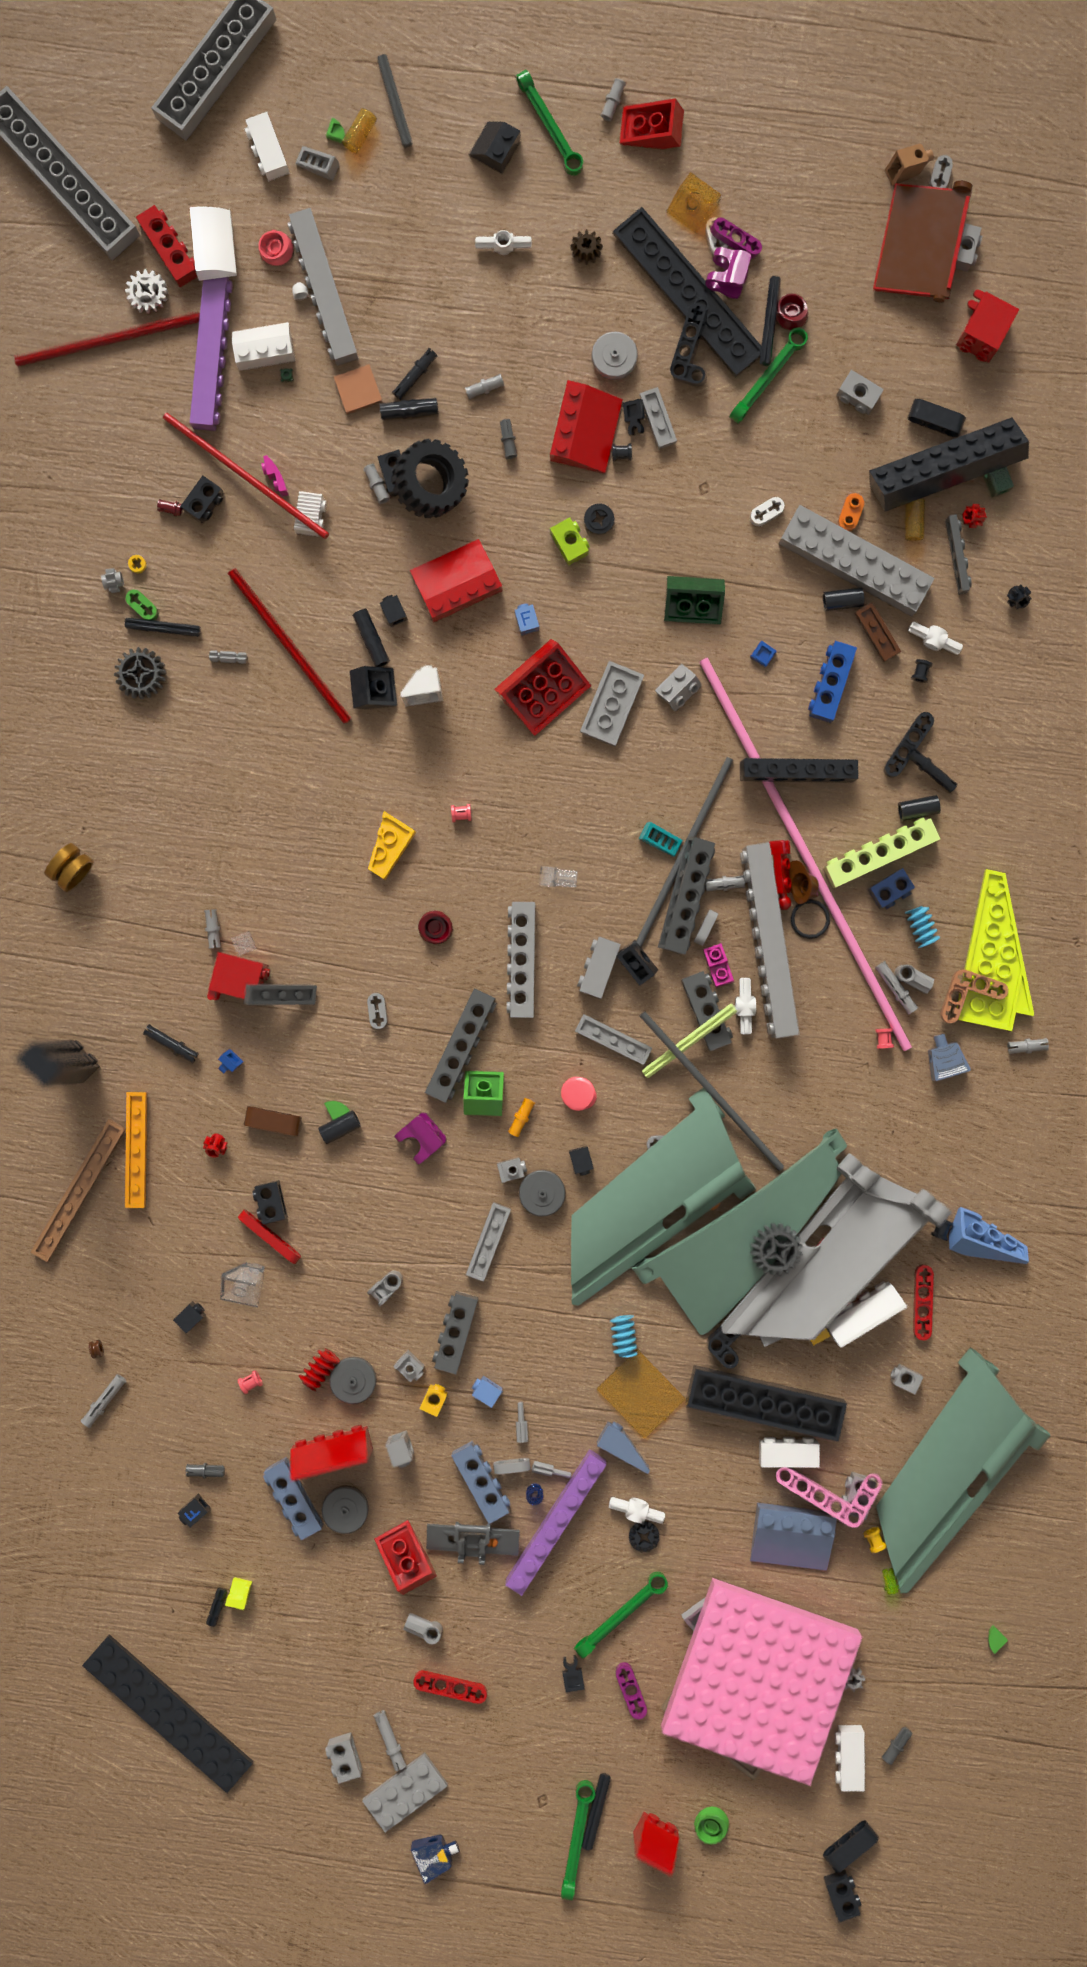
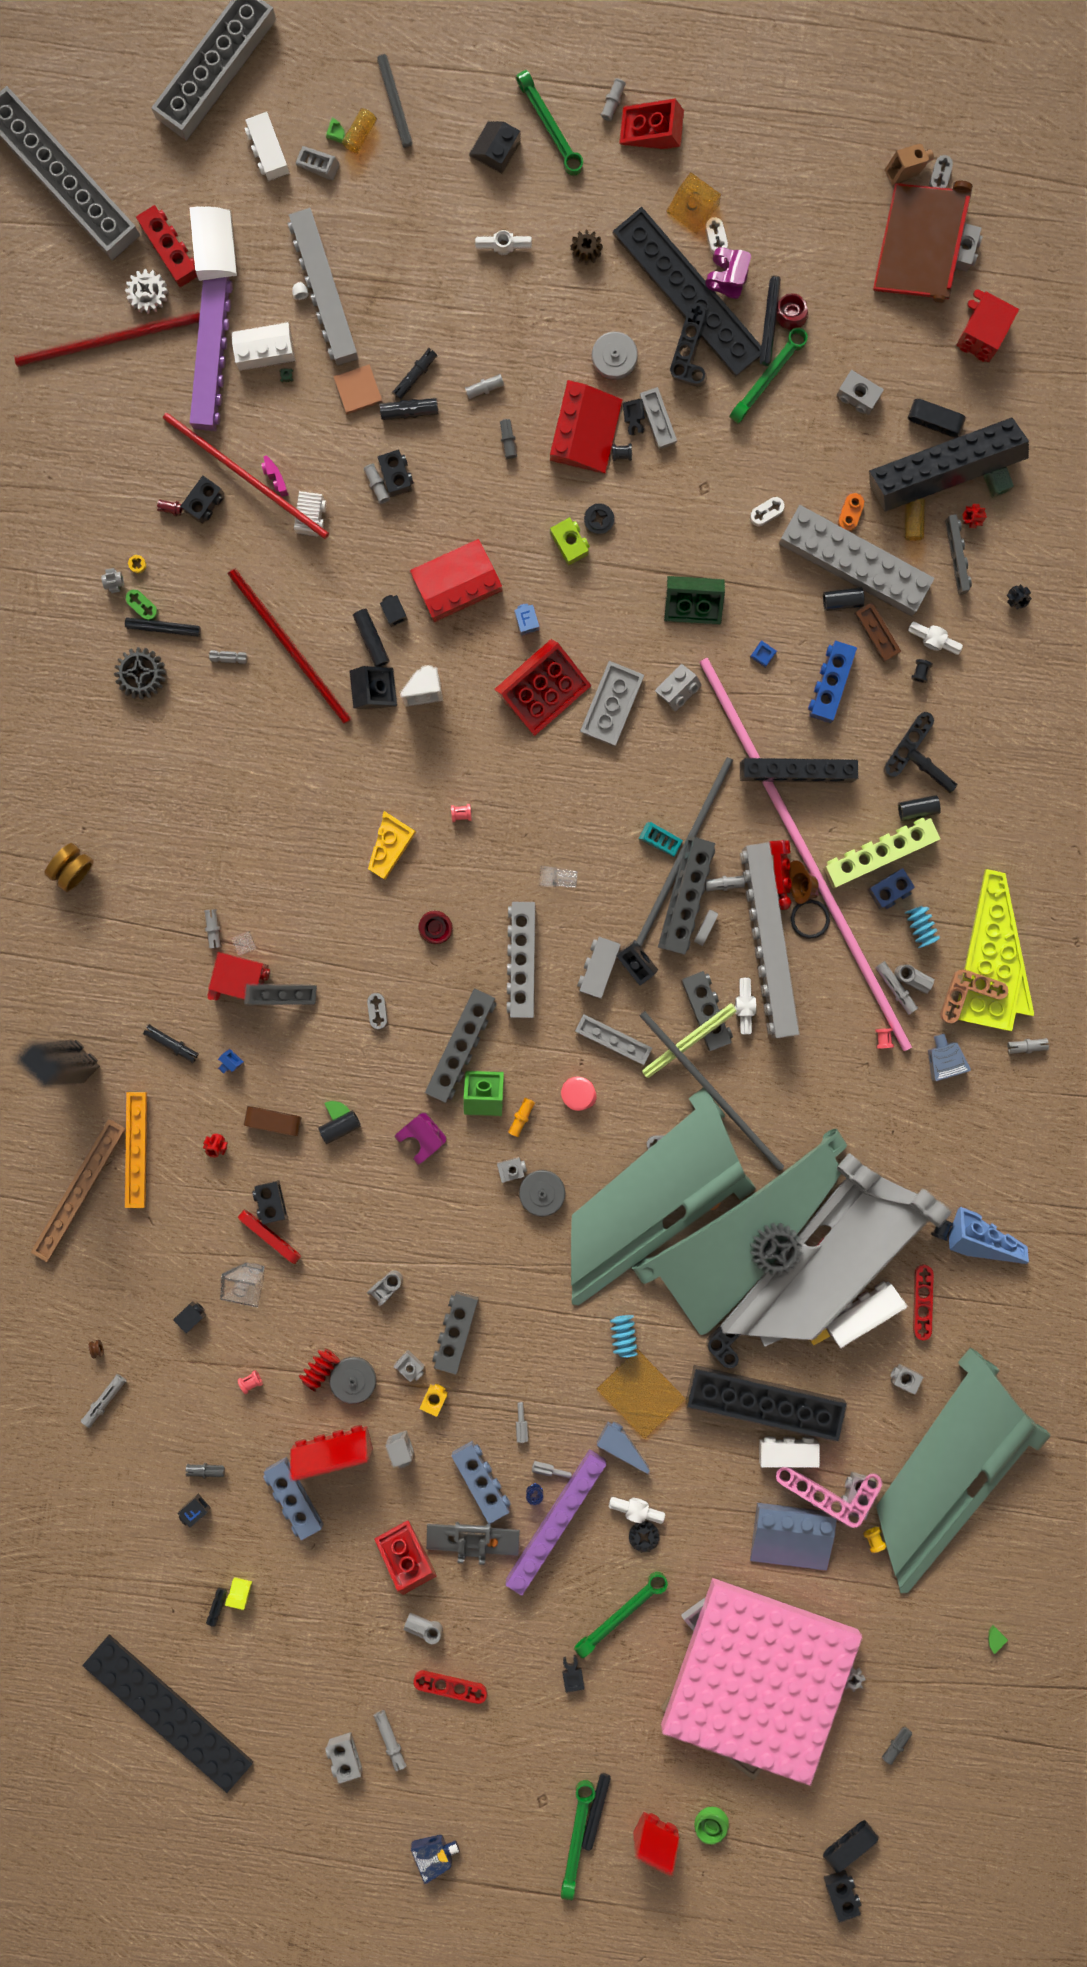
coral piece [258,230,293,266] -> none
dark grey wheel [322,1485,369,1534] -> none
light grey plate [362,1752,448,1832] -> none
black tyre [391,439,469,519] -> none
light grey plate [466,1202,511,1282] -> none
medium blue brick [471,1376,502,1408] -> none
light grey beam [493,1458,531,1474] -> none
black brick [569,1146,594,1176] -> none
magenta beam [615,1662,647,1719] -> none
dark pink slope [703,944,734,988] -> none
magenta beam [710,218,762,259] -> none
white brick [835,1725,865,1791] -> none
clear neon green pin [882,1568,900,1595] -> none

